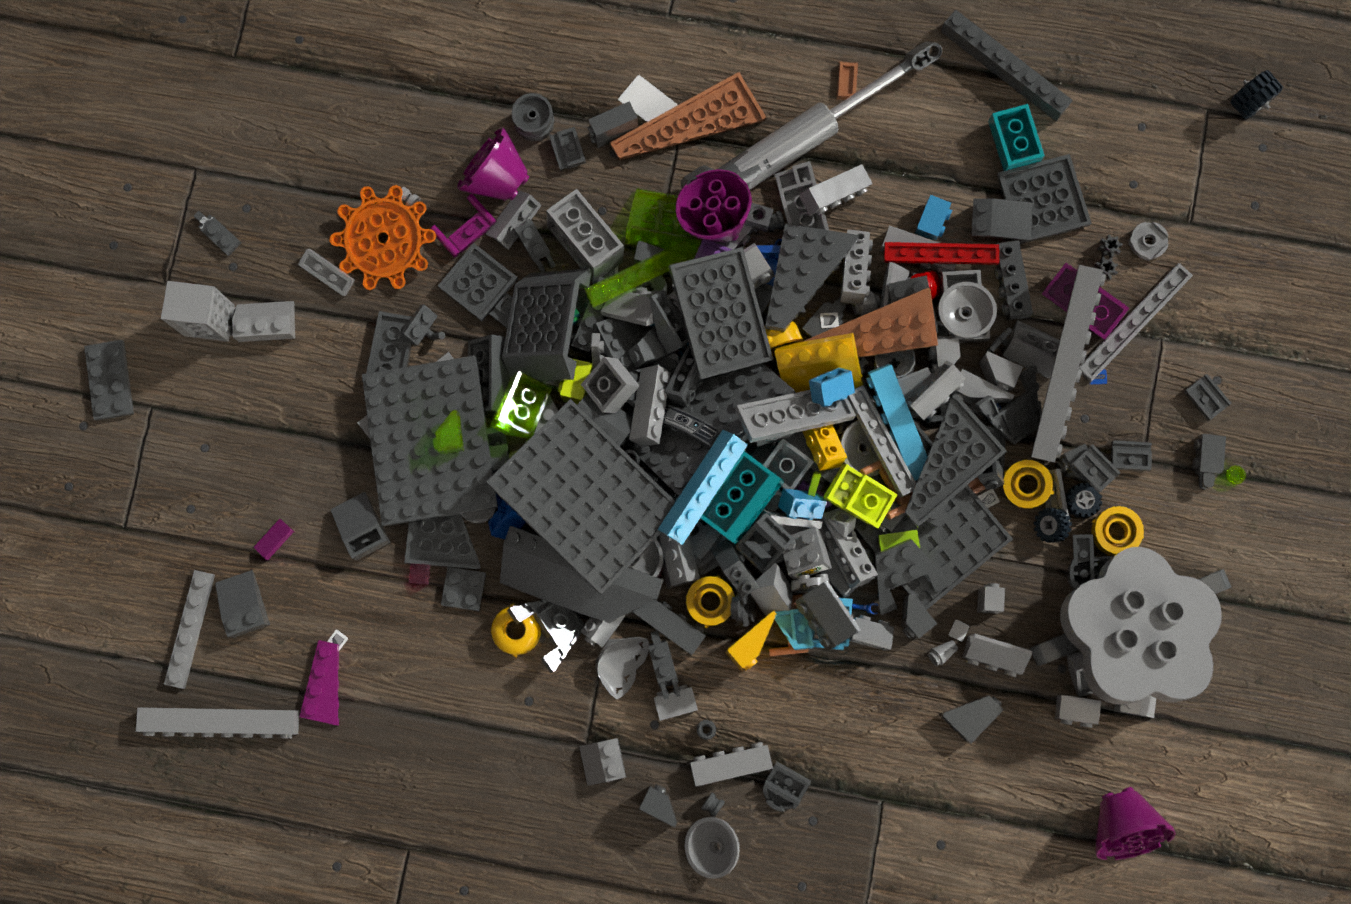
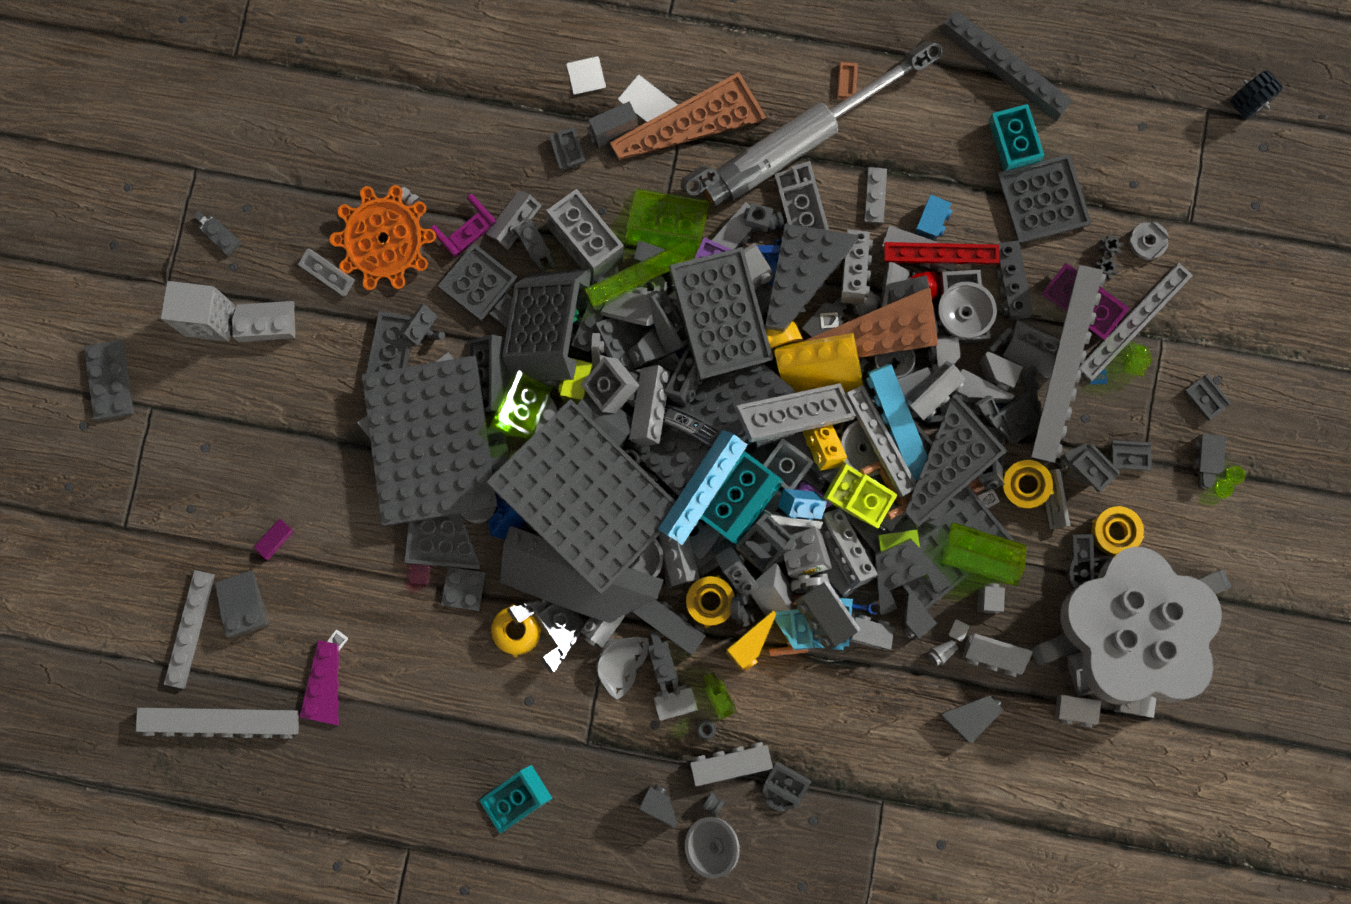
dark grey slope [330,492,391,560] -> none
clear neon green slope [433,410,464,454] -> none
magenta cone [457,127,529,201] -> none
dark grey wheel [511,93,555,141] -> none
light grey slope [579,738,626,785] -> none
magenta cone [676,169,752,243] -> none
light grey brick [799,164,873,216] -> none
lime tile [808,471,821,497] -> none
dark azure brick [809,367,855,407] -> none
light grey slope [829,509,856,537] -> none
dark grey slope [972,198,1033,241] -> none
black wheel [1033,508,1072,543] -> none
black wheel [1065,483,1103,519] -> none
magenta cone [1095,787,1176,860] -> none
none -> teal slope [479,765,553,834]
none -> white sticker [567,56,606,94]
none -> clear neon green torso [703,672,737,720]
none -> light grey plate [864,167,887,225]
none -> clear neon green slope [942,522,1027,586]
none -> clear neon green brick [1123,342,1152,377]
none -> clear neon green plate [1214,479,1234,498]

